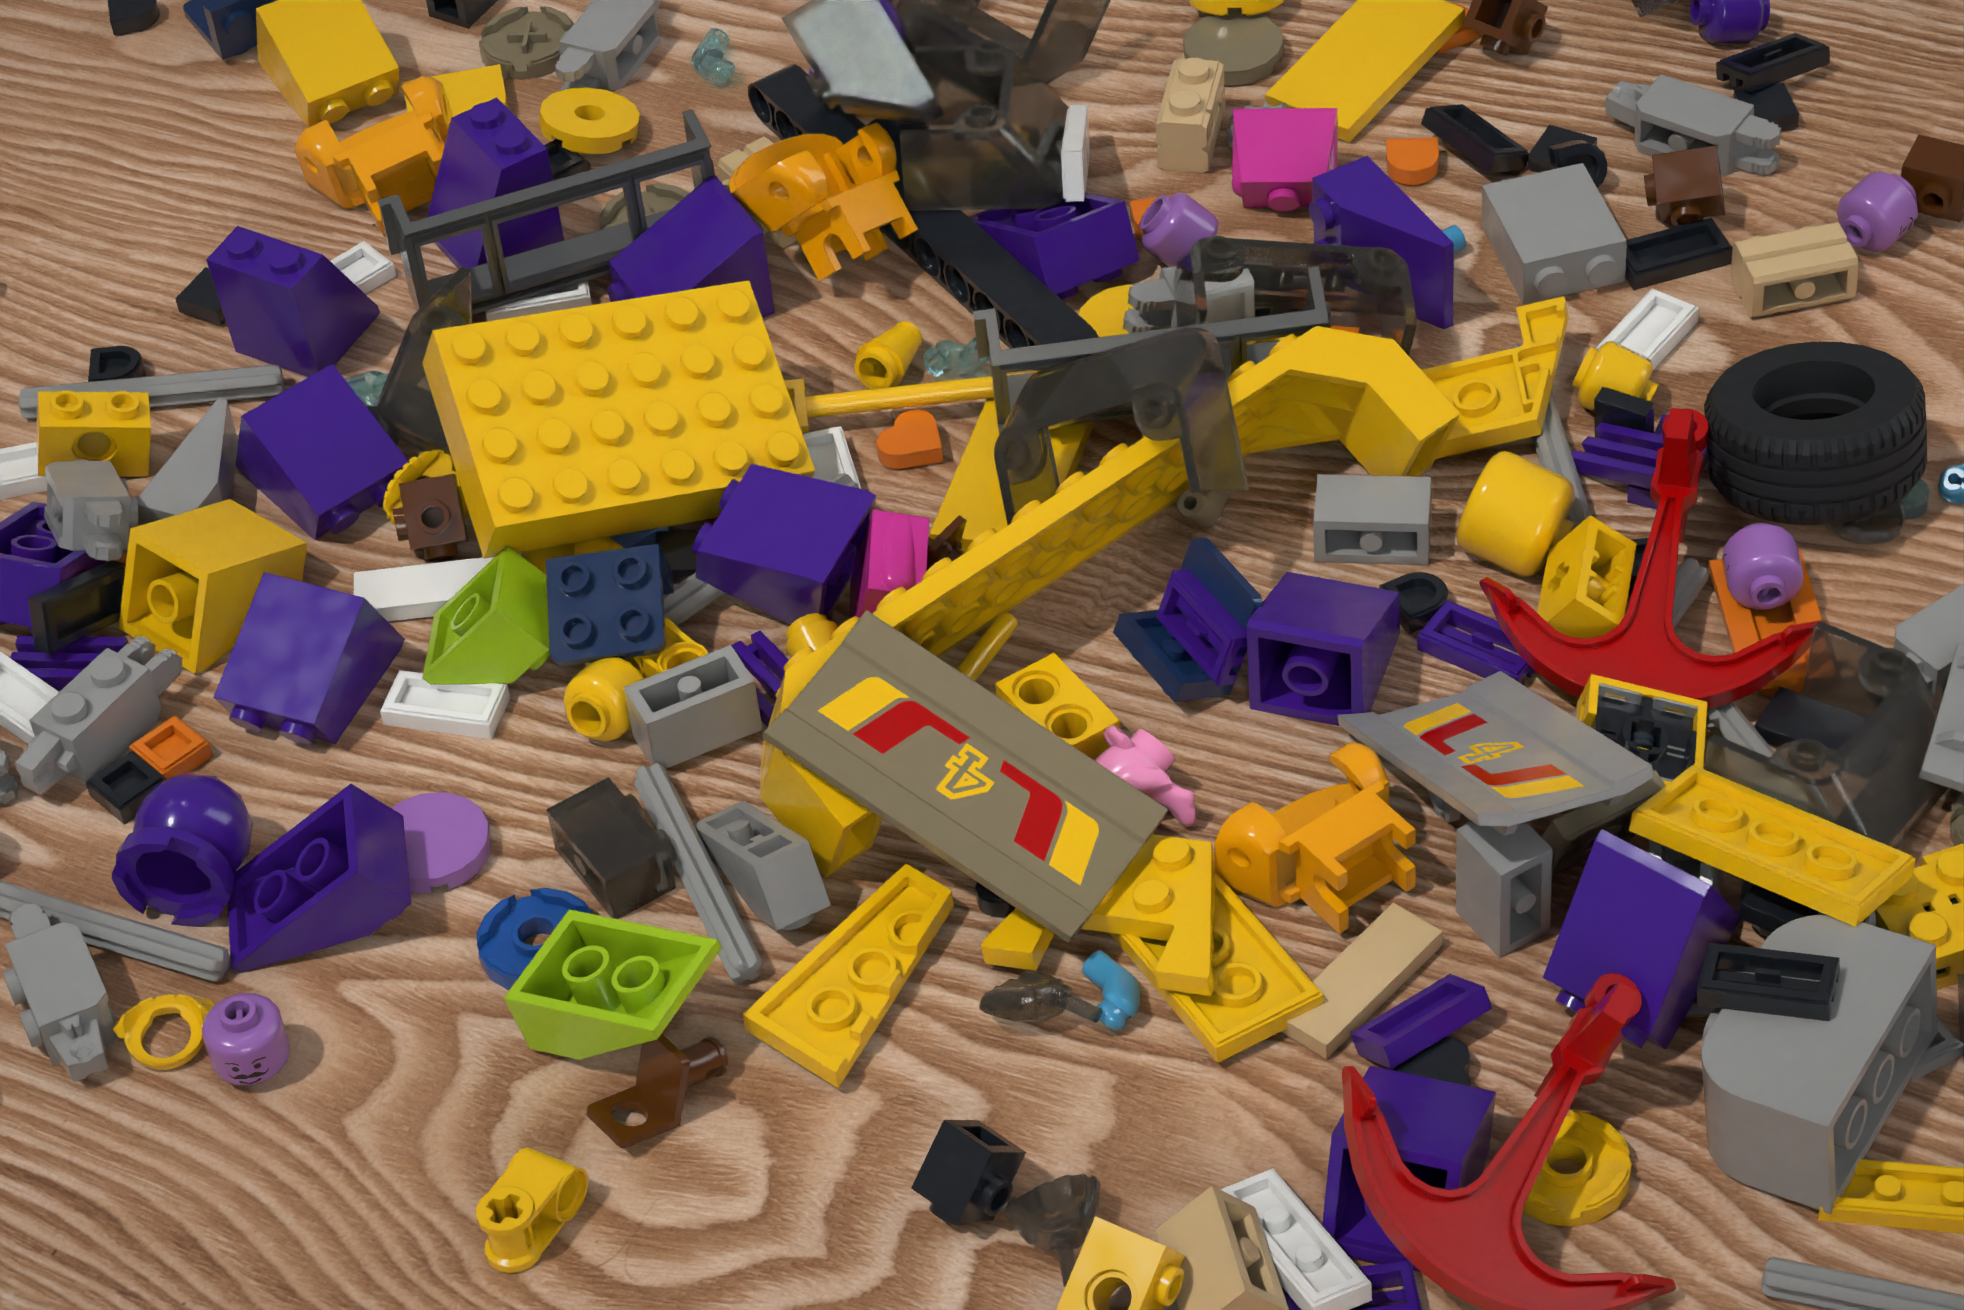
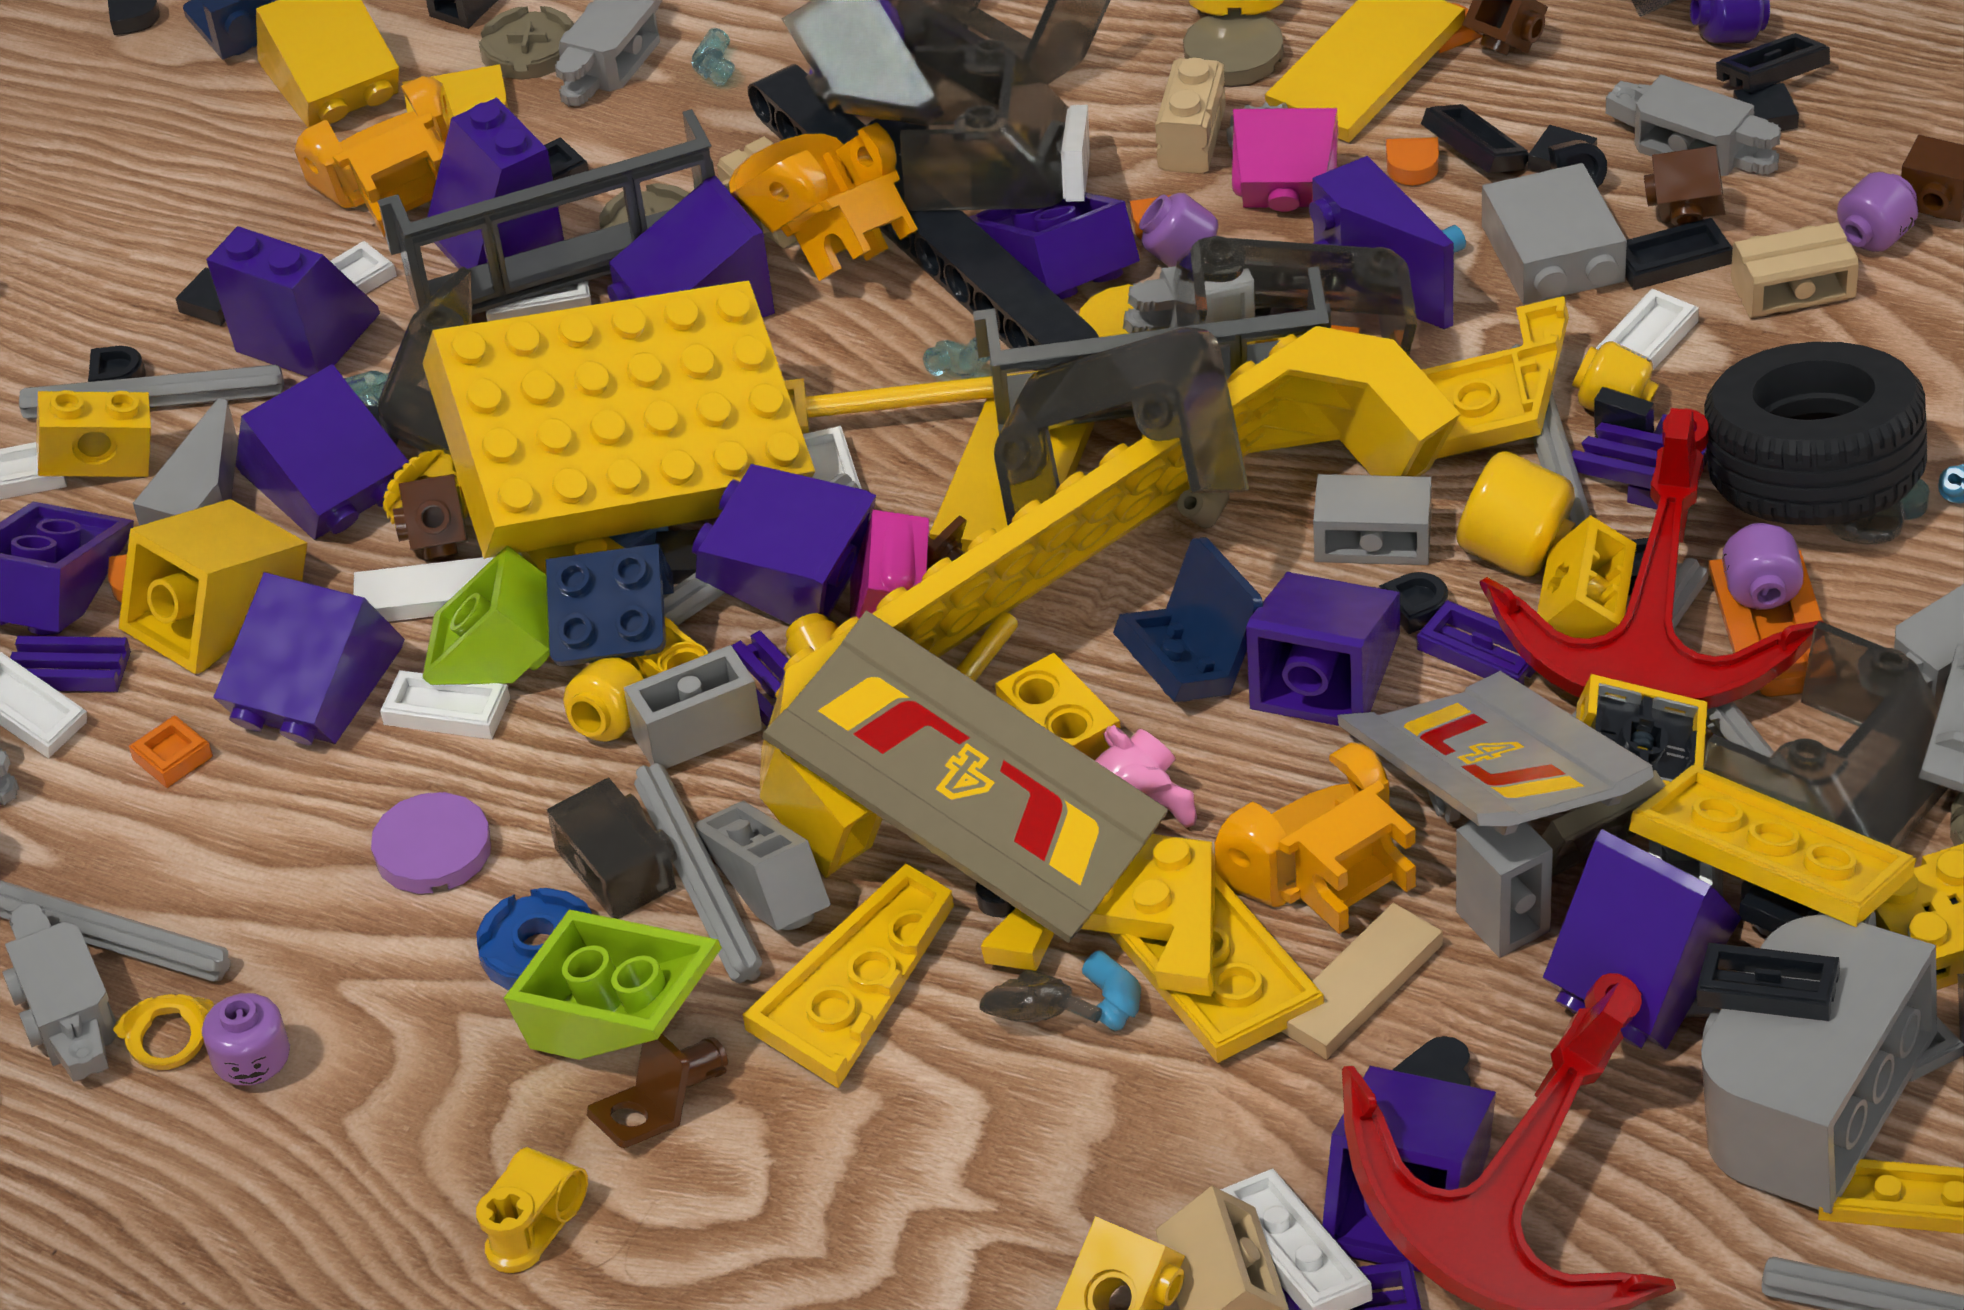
light grey hinge [15,635,183,795] -> none
black tile [28,560,126,654] -> none
light grey hinge [44,459,138,561] -> none
black tile [85,751,167,825] -> none
dark purple tile [112,773,253,926] -> none
dark purple slope [227,784,411,973] -> none
yellow tile [538,87,640,155] -> none
yellow cone [854,321,922,389] -> none
orange tile [876,409,944,469] -> none
black brick [911,1120,1026,1226] -> none
clear smoke piece [1005,1173,1100,1287] -> none
dark purple tile [1156,568,1247,686] -> none
dark purple tile [1350,974,1492,1069] -> none
yellow tile [1508,1110,1632,1227] -> none
black tile [1755,686,1891,780] -> none

